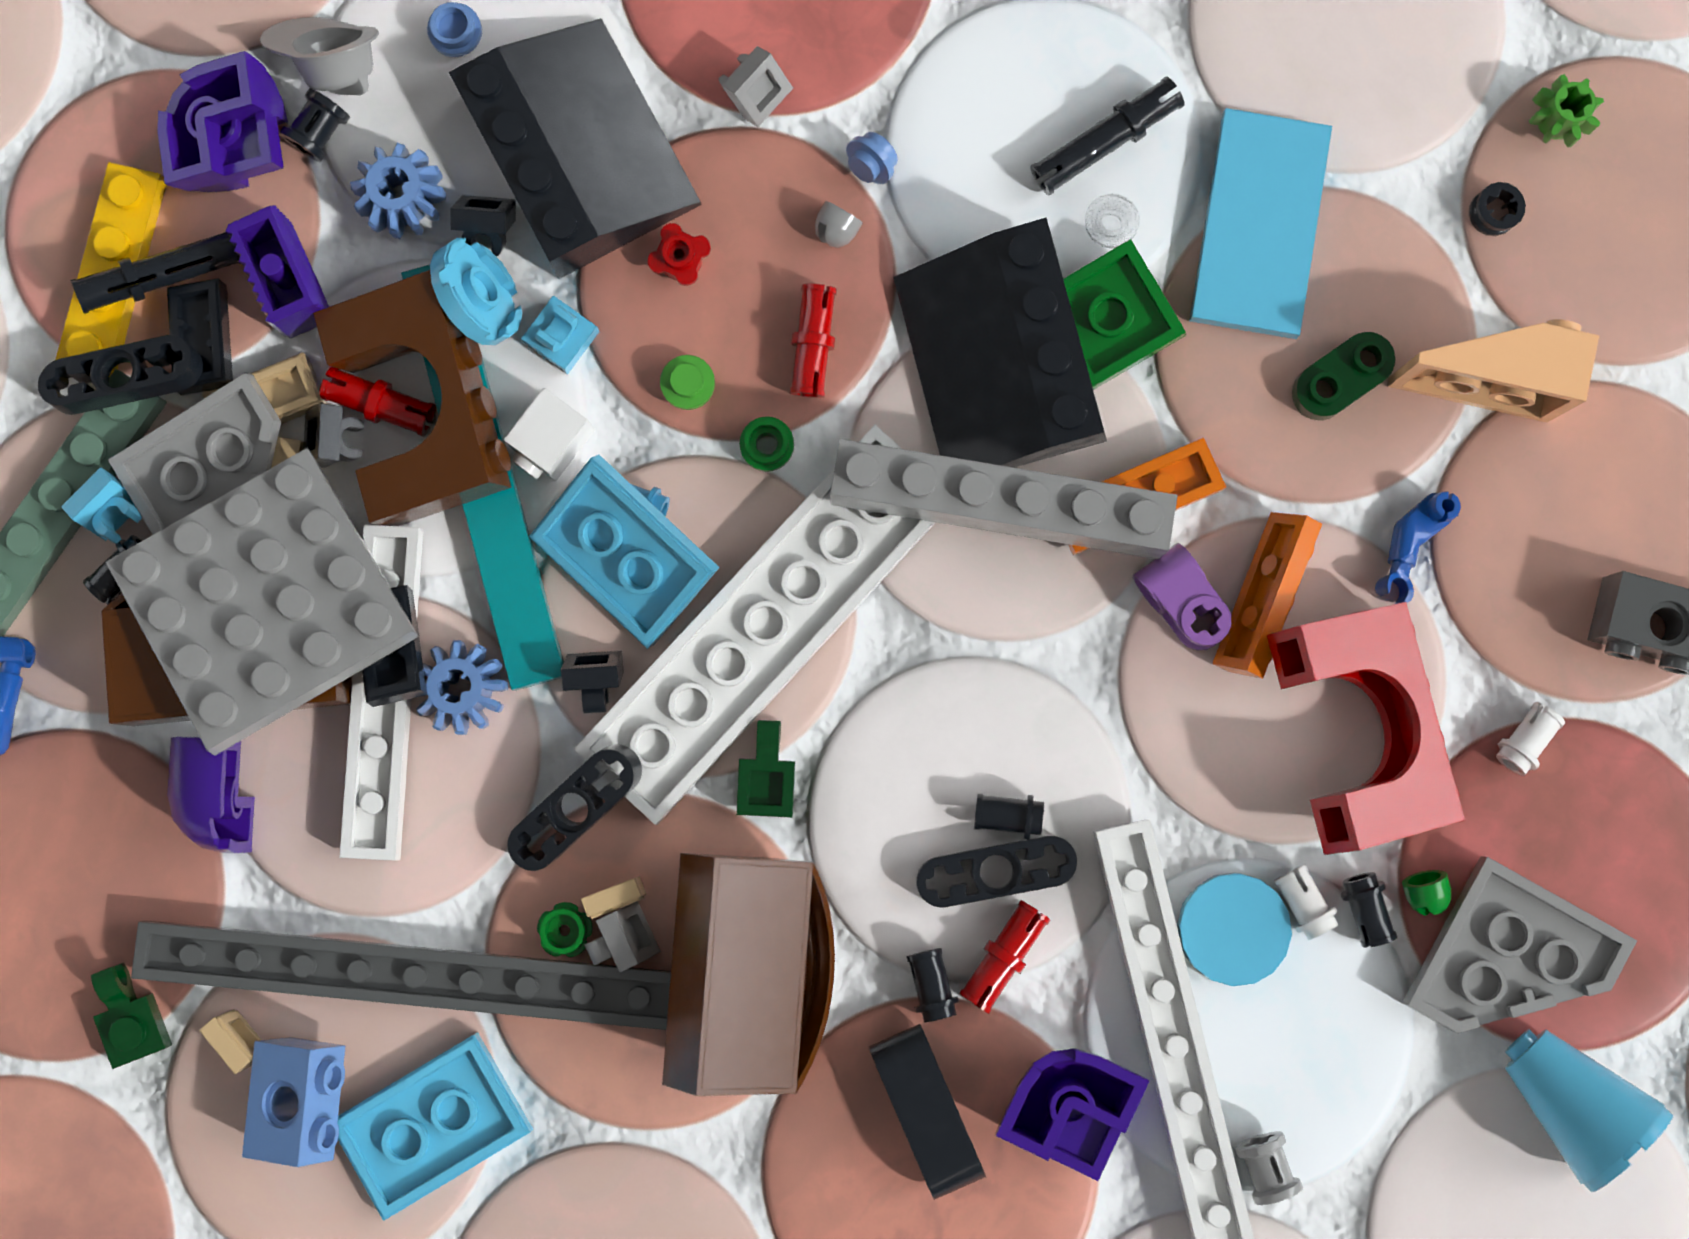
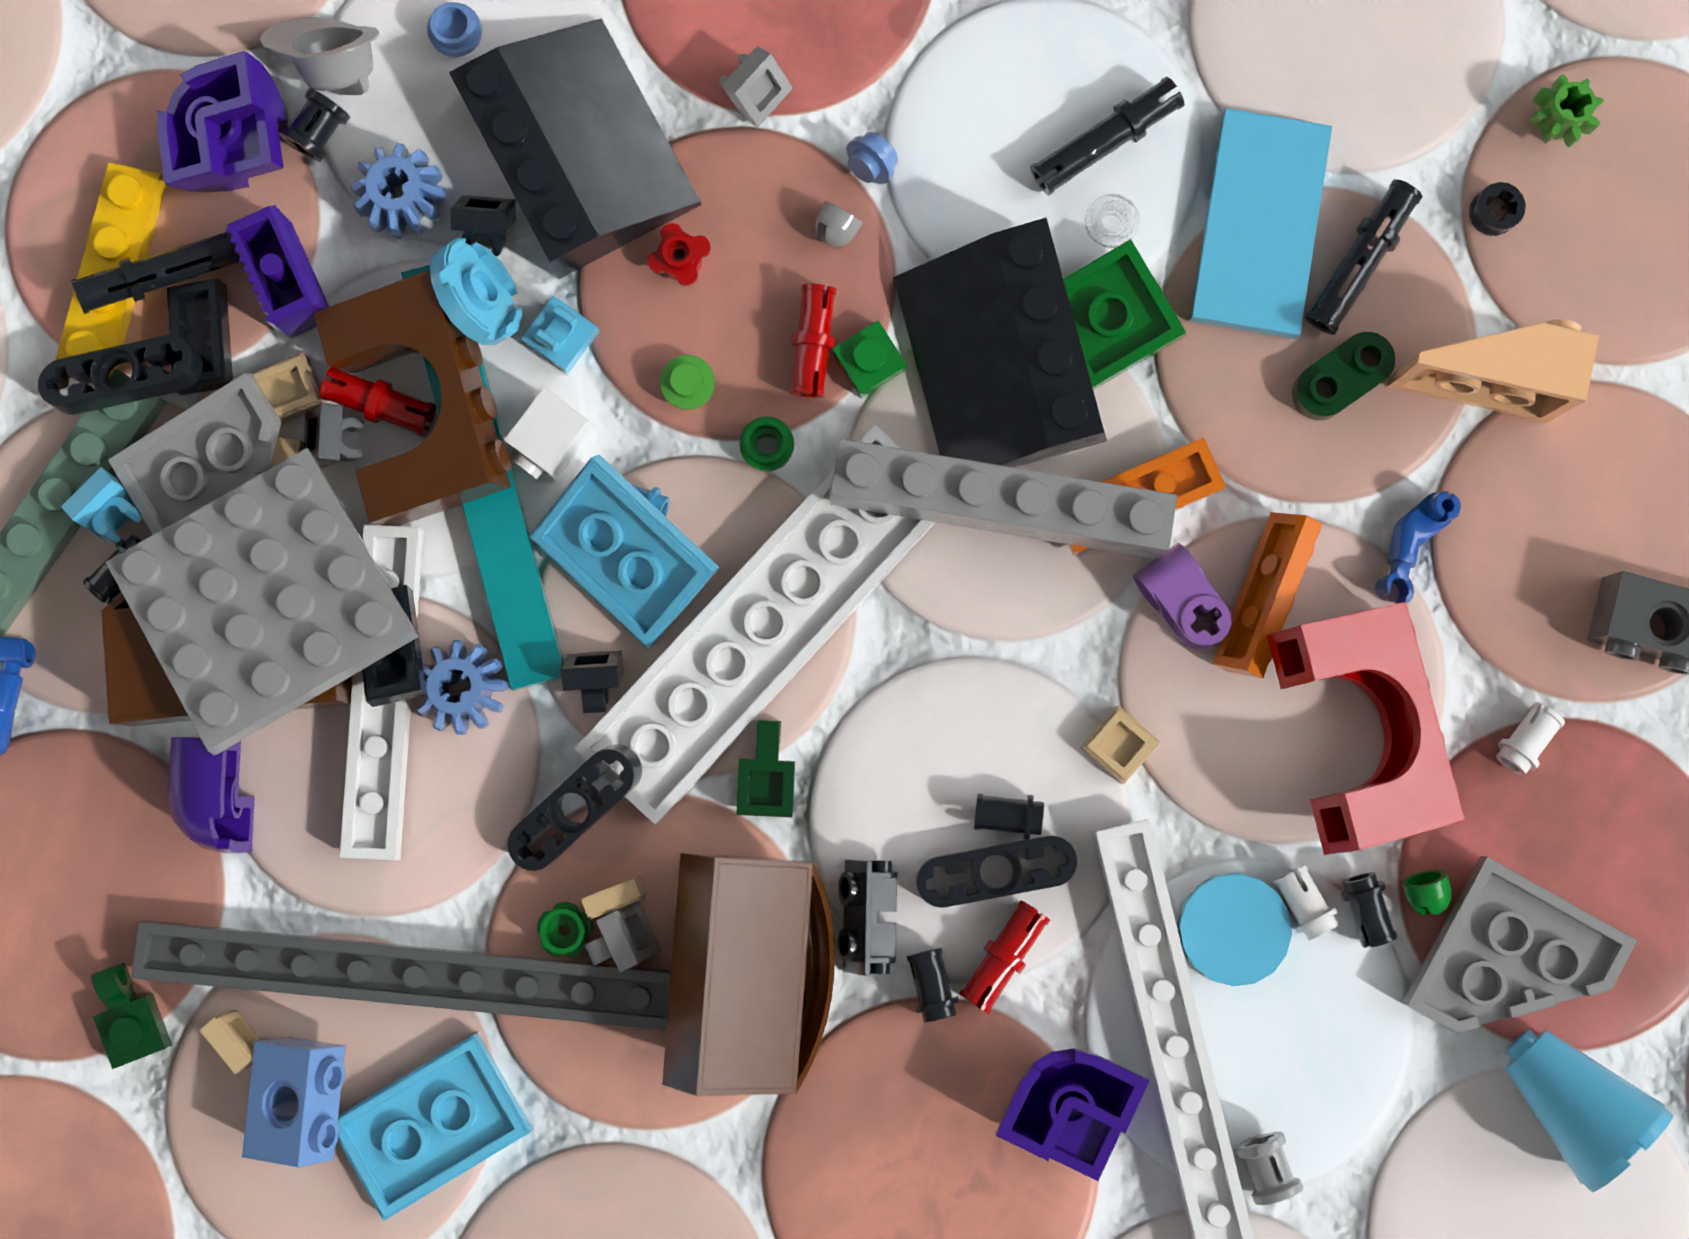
black beam [869,1024,986,1200] -> none
none -> green plate [832,320,907,398]
none -> black hinge [837,860,898,976]
none -> tan tile [1080,705,1160,784]
none -> black pin [1305,179,1423,335]

